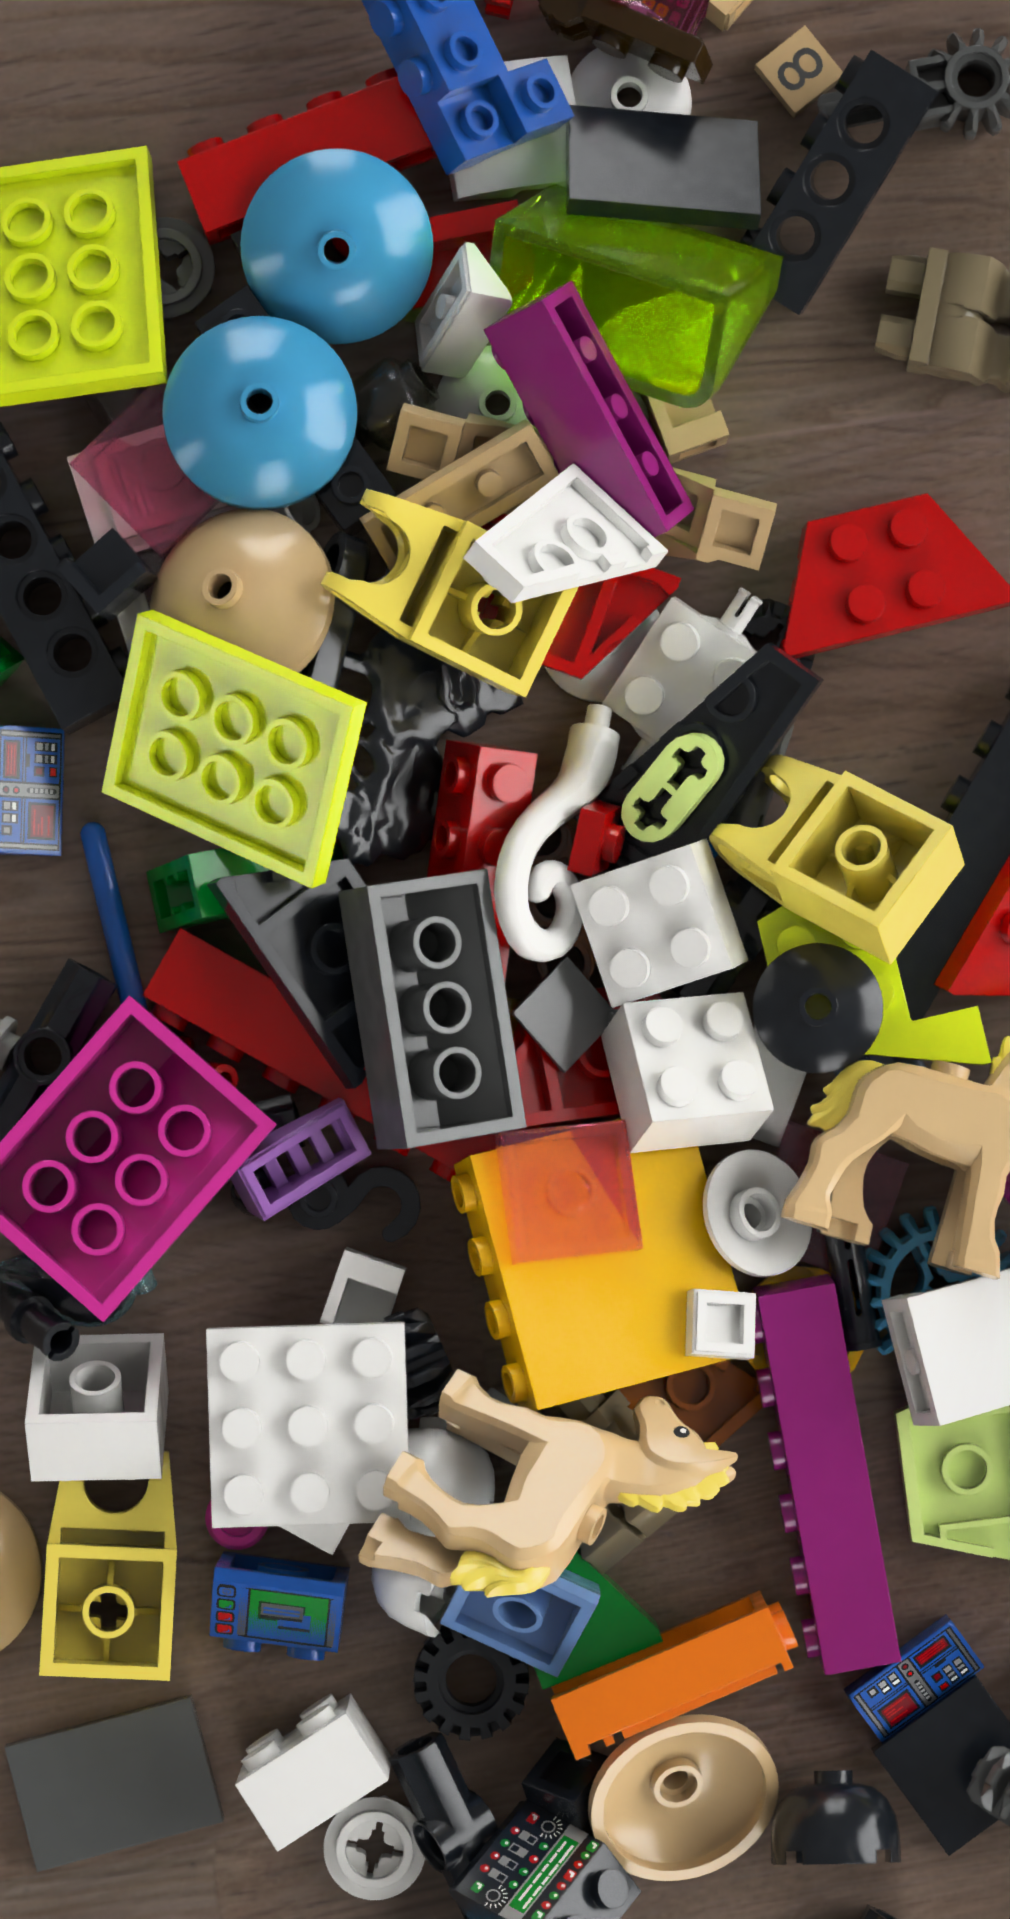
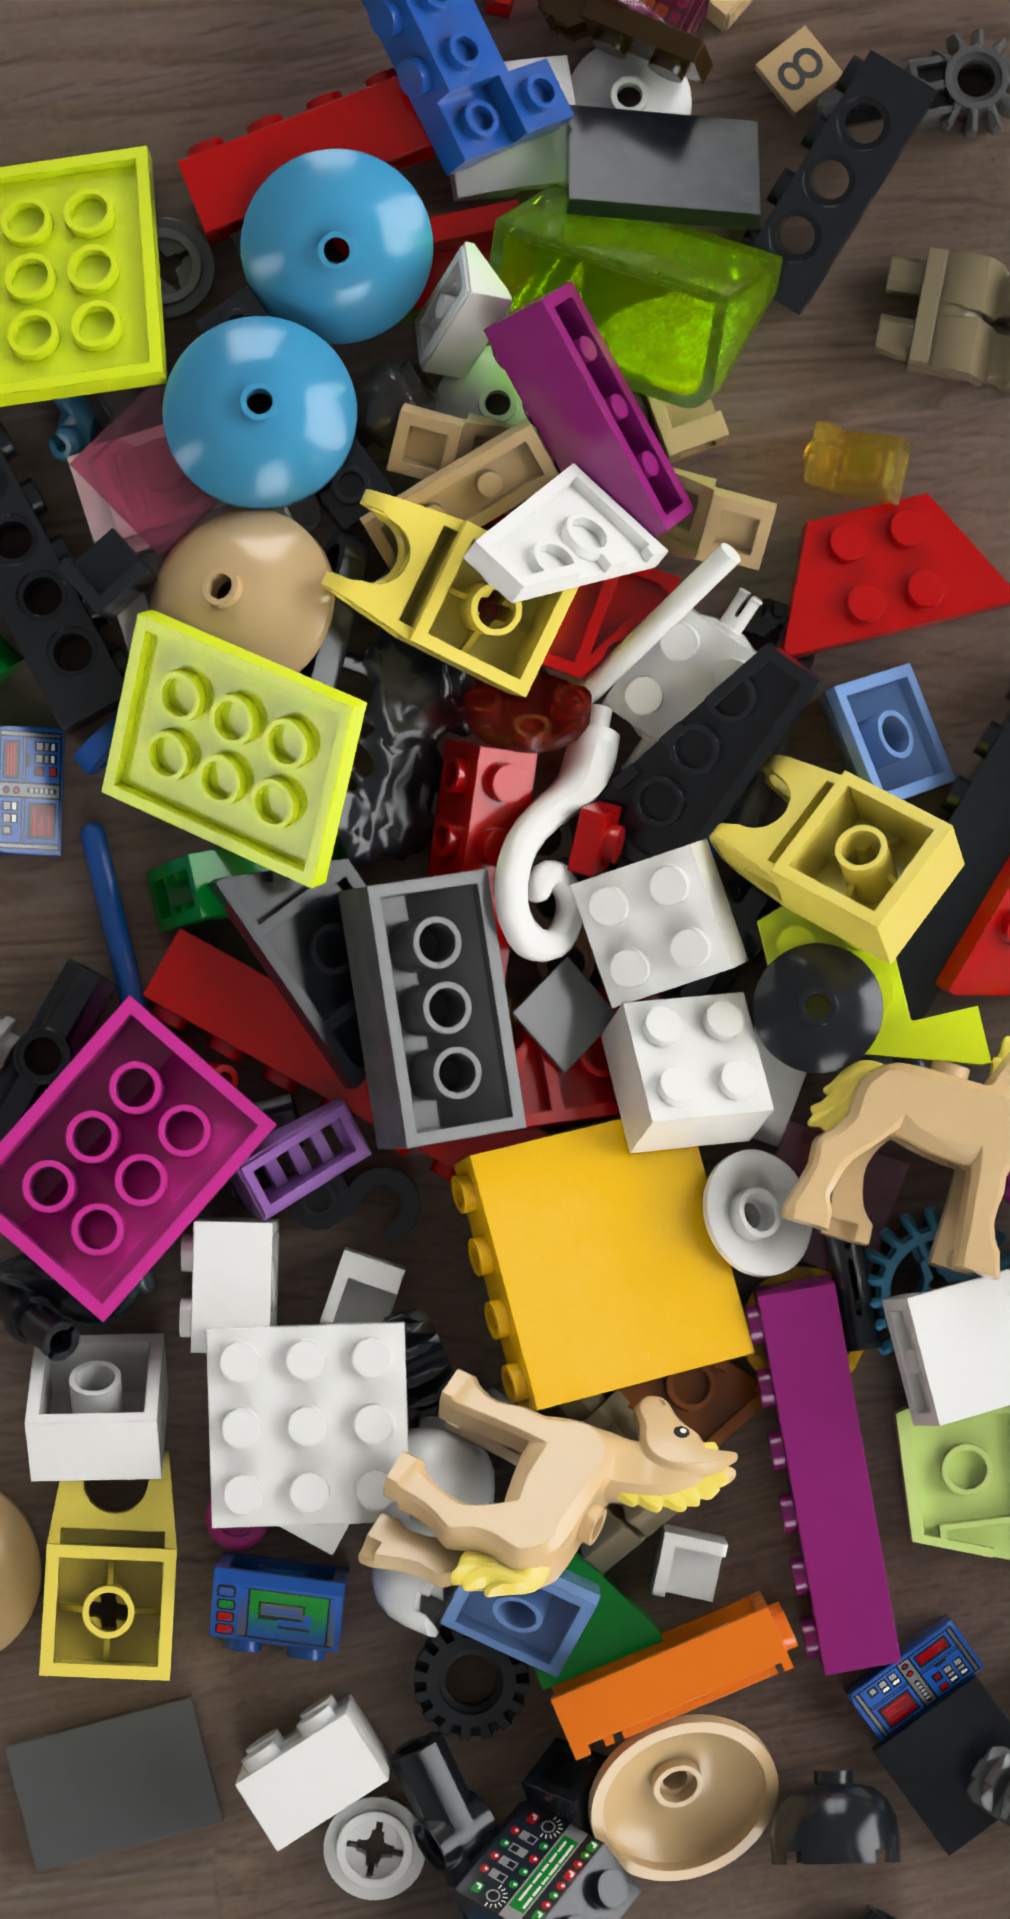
tile [495,1120,643,1265] -> none
yellowish green beam [621,732,725,842] -> none
white tile [685,1289,756,1360] -> none
none -> dark azure arm [48,395,100,462]
none -> blue tile [73,716,117,775]
none -> white brick [179,1217,280,1353]
none -> clear red dish [463,666,592,754]
none -> white bar [549,543,741,730]
none -> white panel [649,1524,728,1602]
none -> clear yellow bracket [804,421,912,505]
none -> medium blue slope [818,663,956,801]

